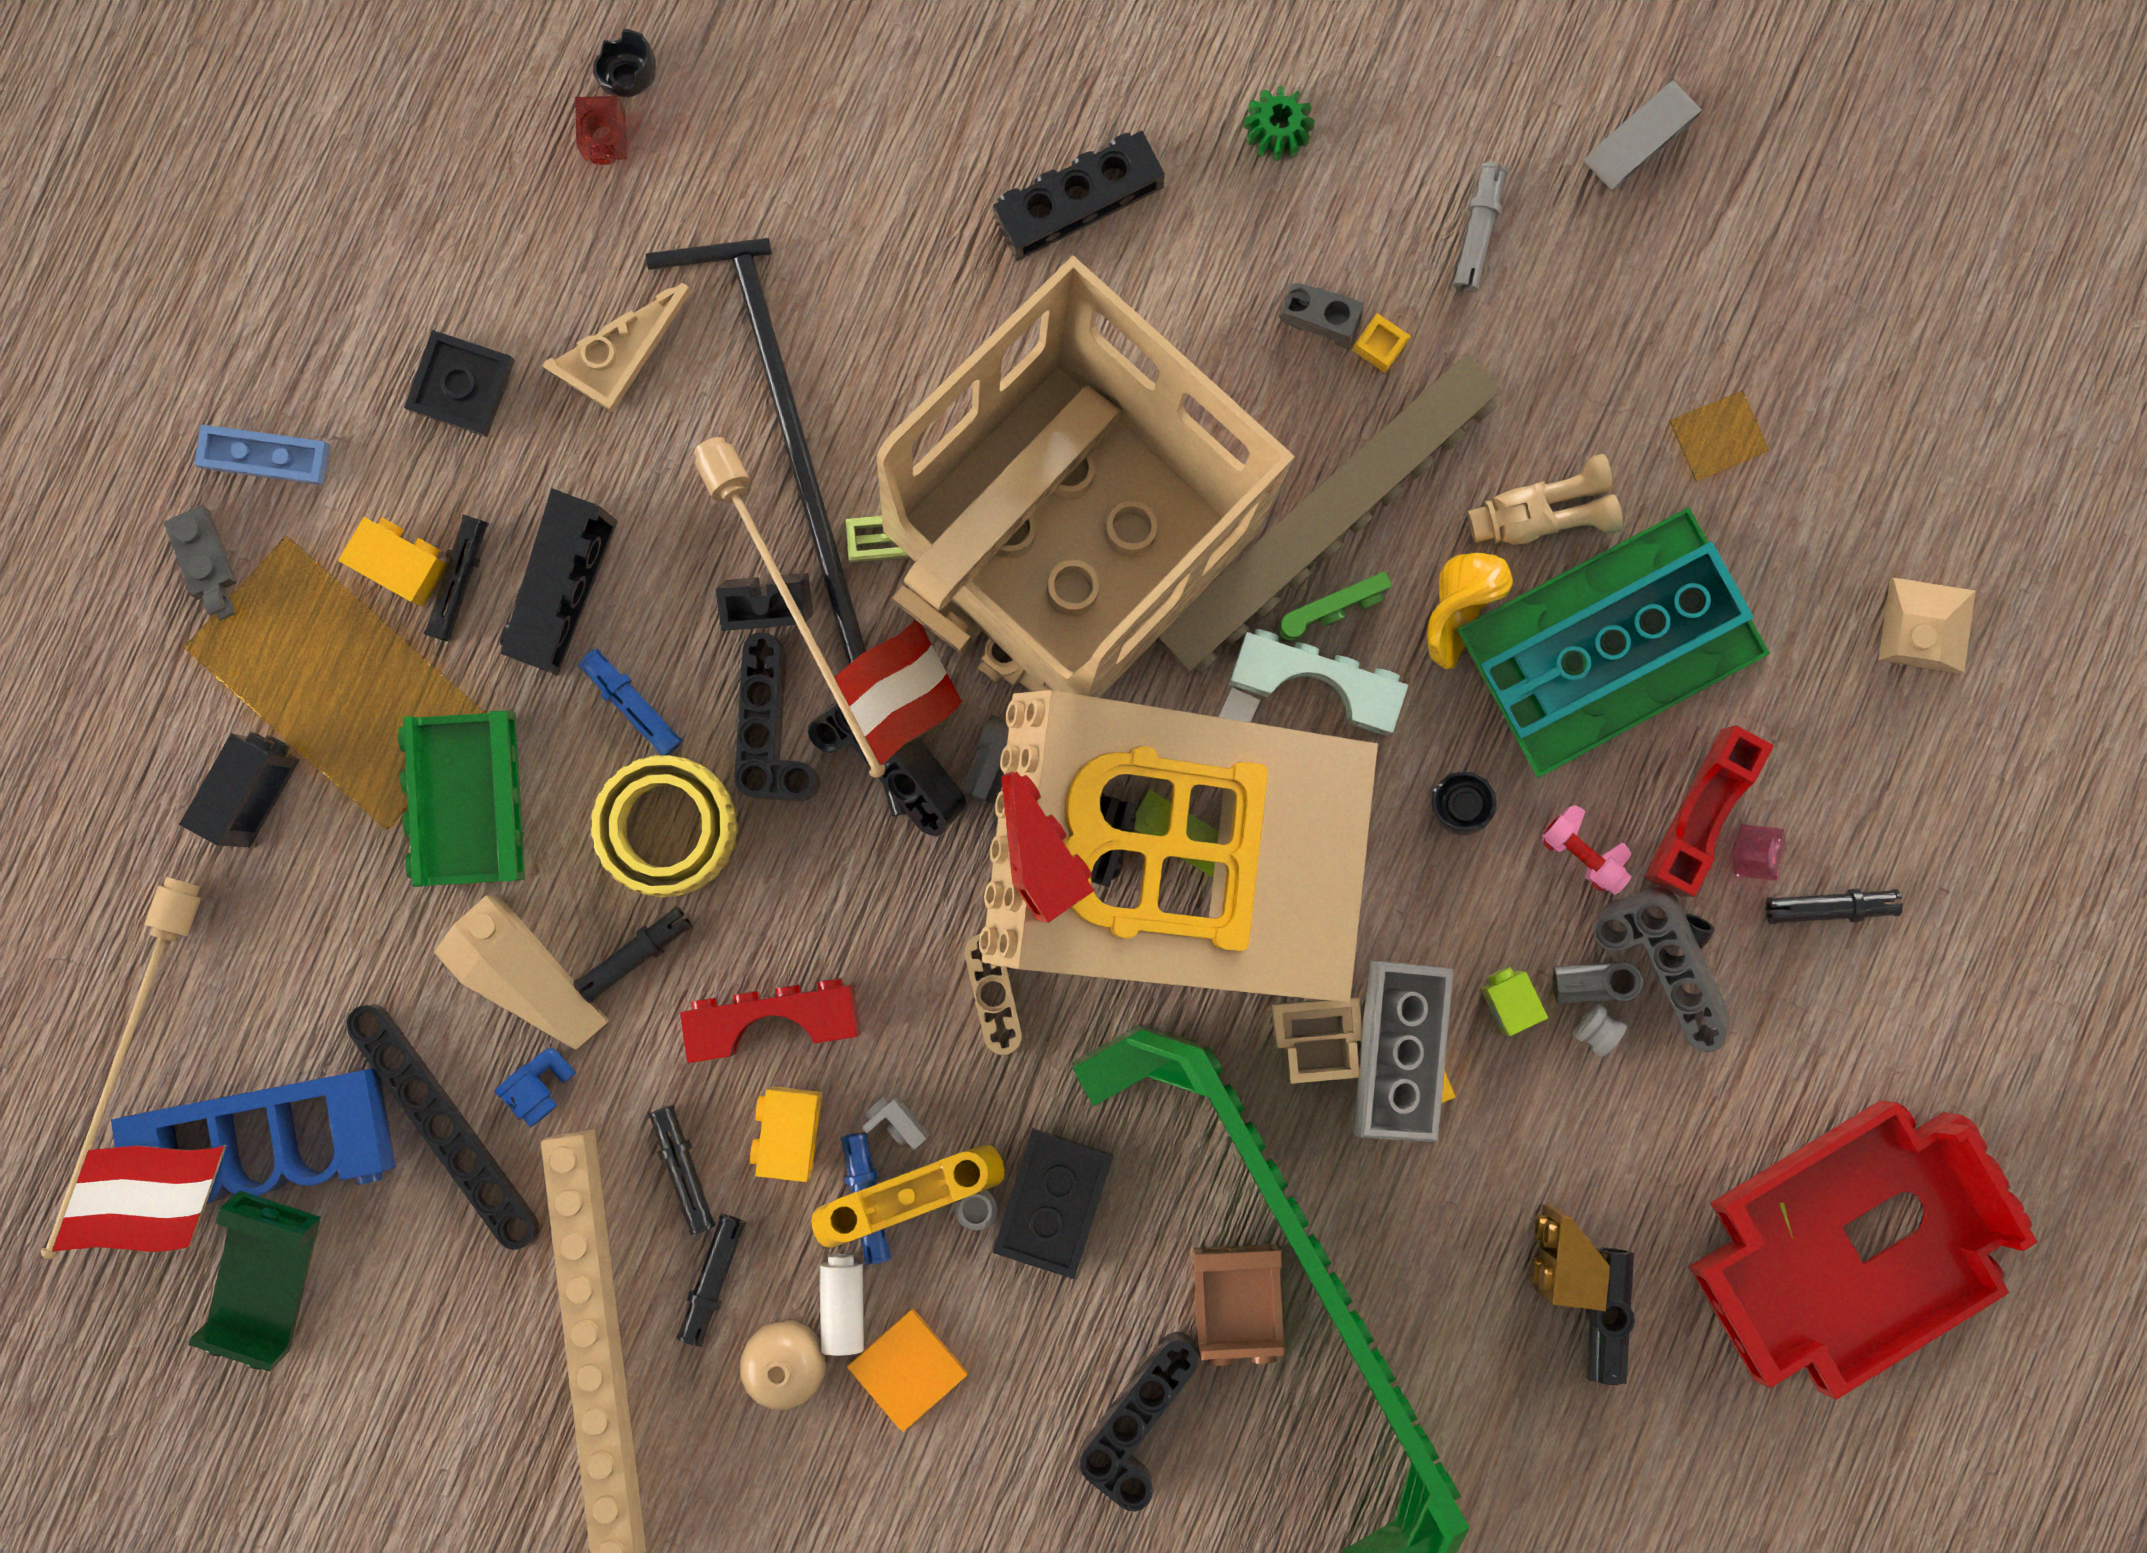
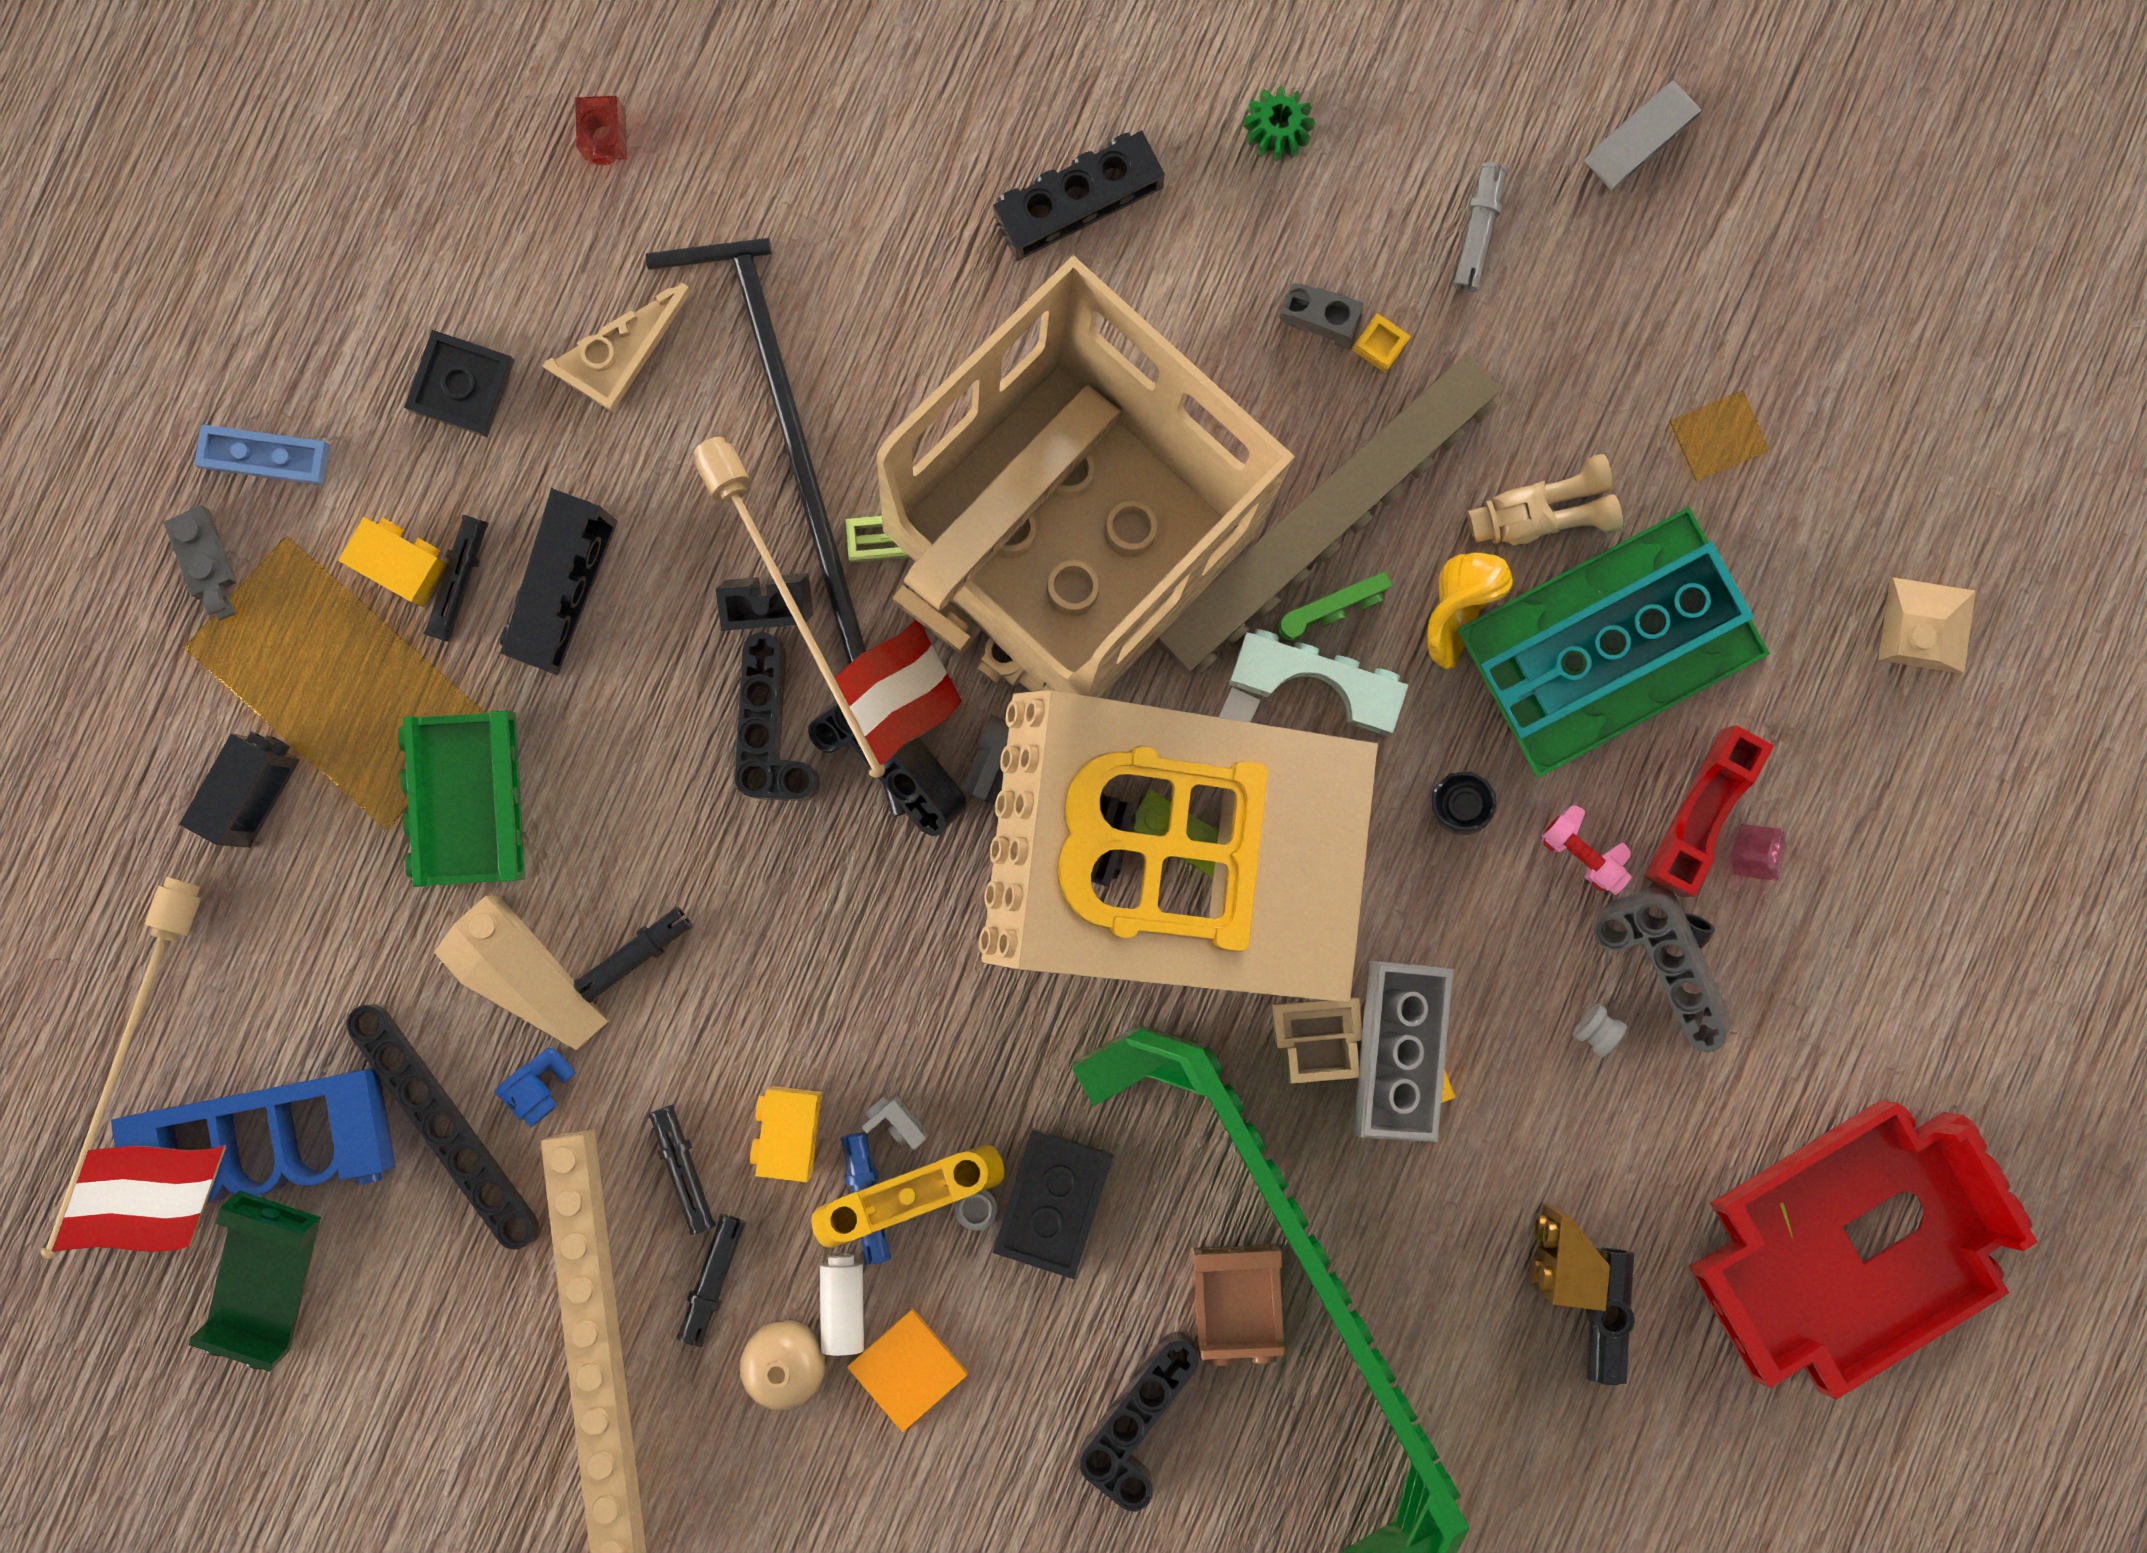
blue pin [578,648,683,756] -> none
light yellow tyre [591,755,739,897] -> none
black hair [593,29,656,97] -> none
red arch [680,978,861,1063] -> none
tan beam [964,934,1022,1055] -> none
red slope [1001,771,1095,923] -> none
lime brick [1480,967,1548,1036] -> none
dark grey piece [1552,961,1643,1004] -> none
black pin [1765,889,1903,924] -> none

